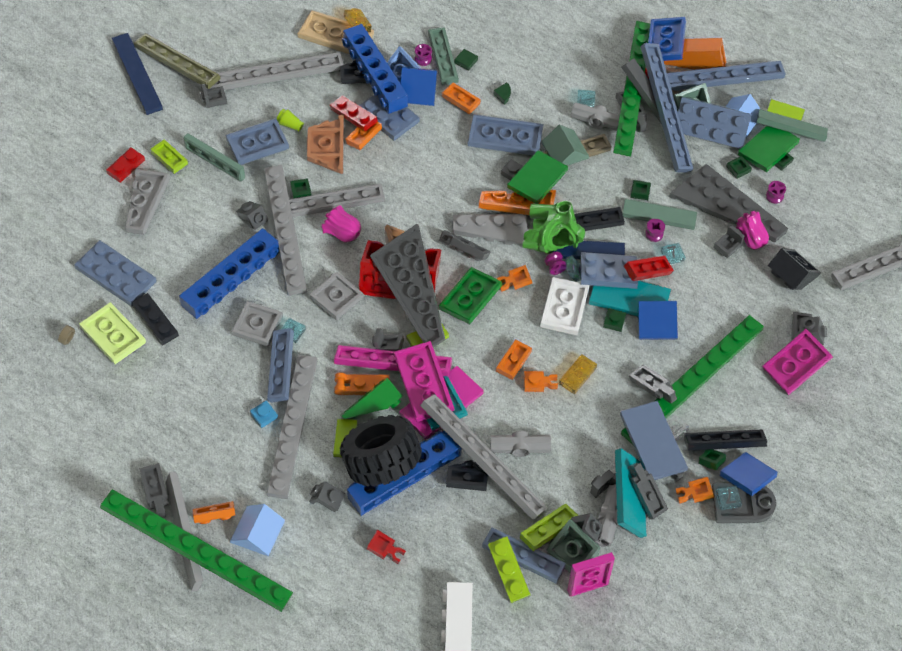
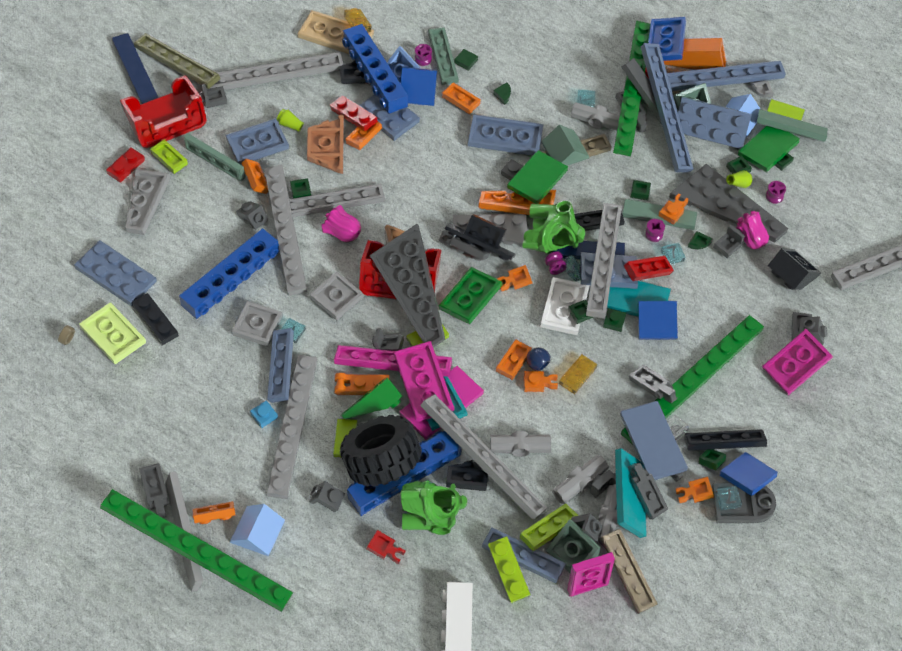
none -> red windscreen [120,75,207,148]
none -> orange plate [242,159,269,194]
none -> bright green helmet [401,480,467,535]
none -> black bracket [444,214,516,261]
none -> dark blue piece [527,347,551,371]
none -> light grey piece [552,455,609,504]
none -> dark green tile [568,299,593,324]
none -> light grey plate [586,203,622,319]
none -> dark tan tile [600,529,658,614]
none -> orange plate [658,193,689,225]
none -> dark green tile [688,231,713,250]
none -> lime cone [726,170,752,188]
none -> light grey tile [751,80,774,98]

